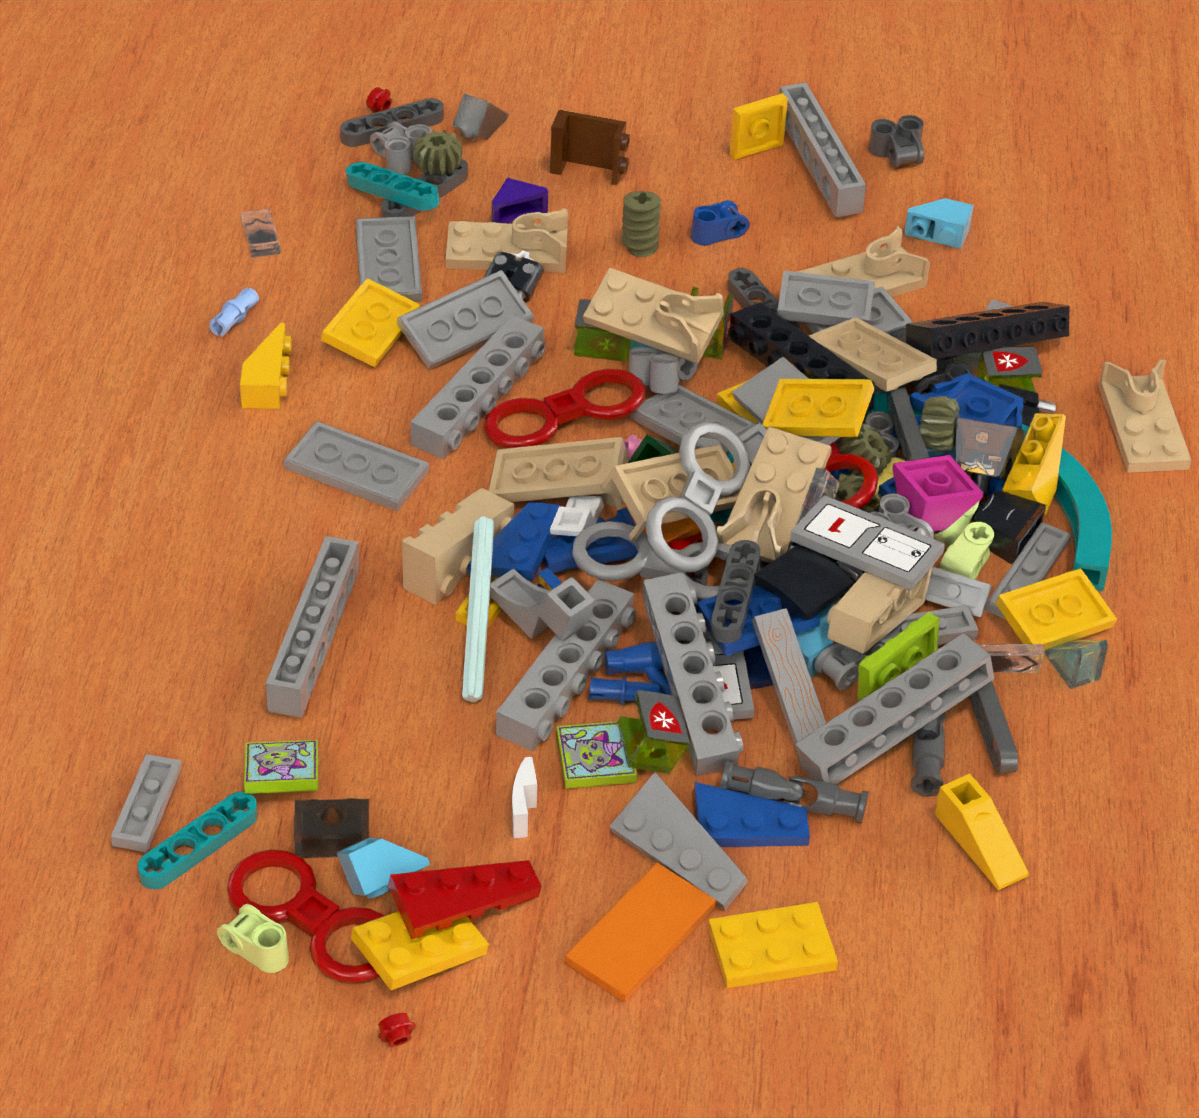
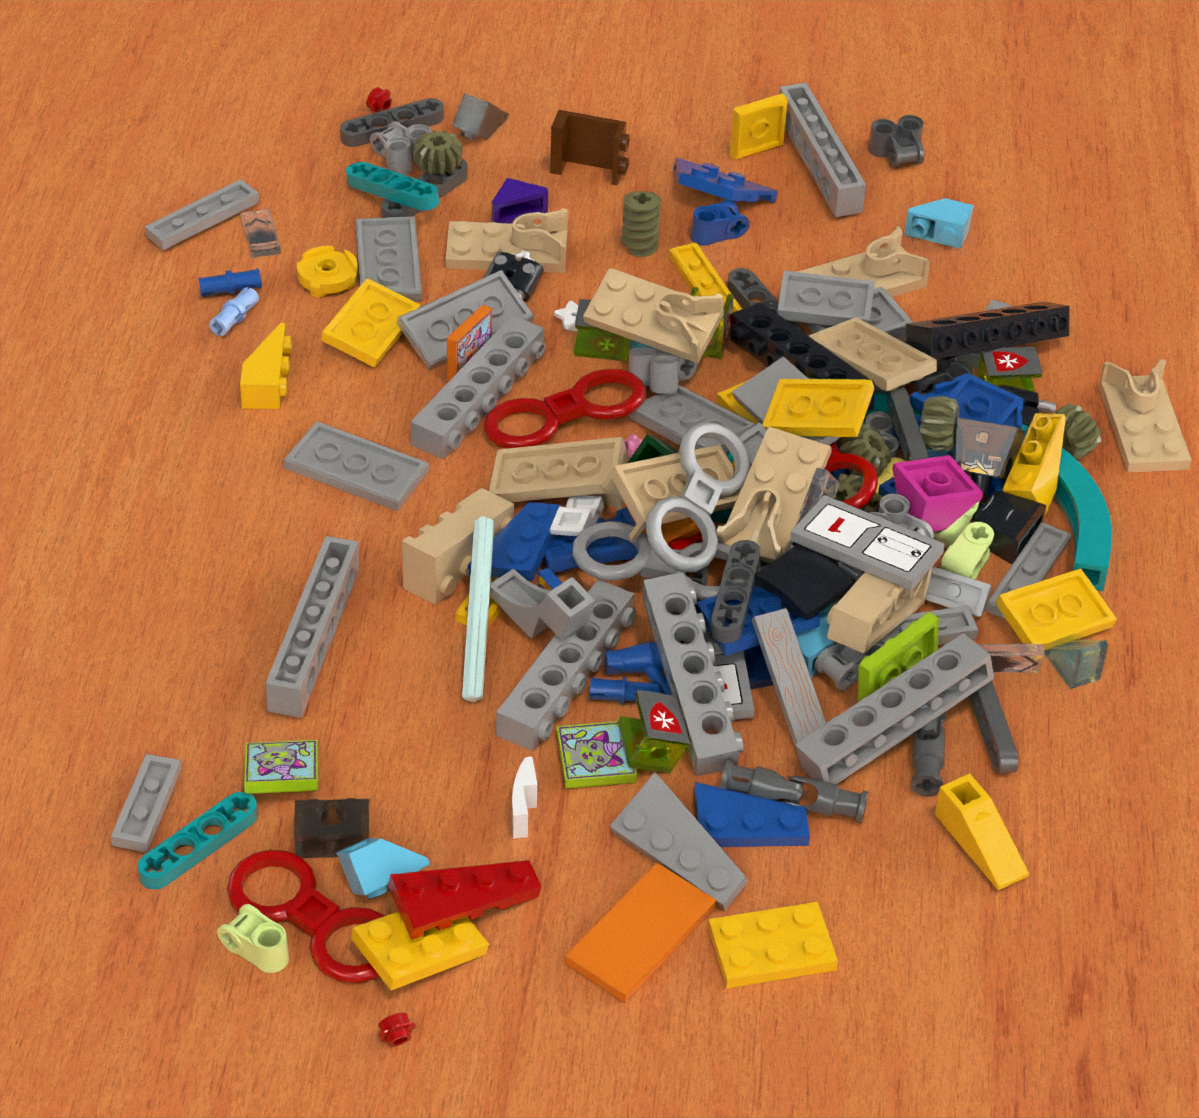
none -> light grey plate [145,179,259,250]
none -> blue pin [198,268,262,297]
none -> yellow plate [297,246,358,298]
none -> orange tile [447,304,492,383]
none -> white plate [553,301,589,331]
none -> yellow tile [669,242,742,330]
none -> blue wing [673,157,778,202]
none -> olive gear [1054,403,1102,459]

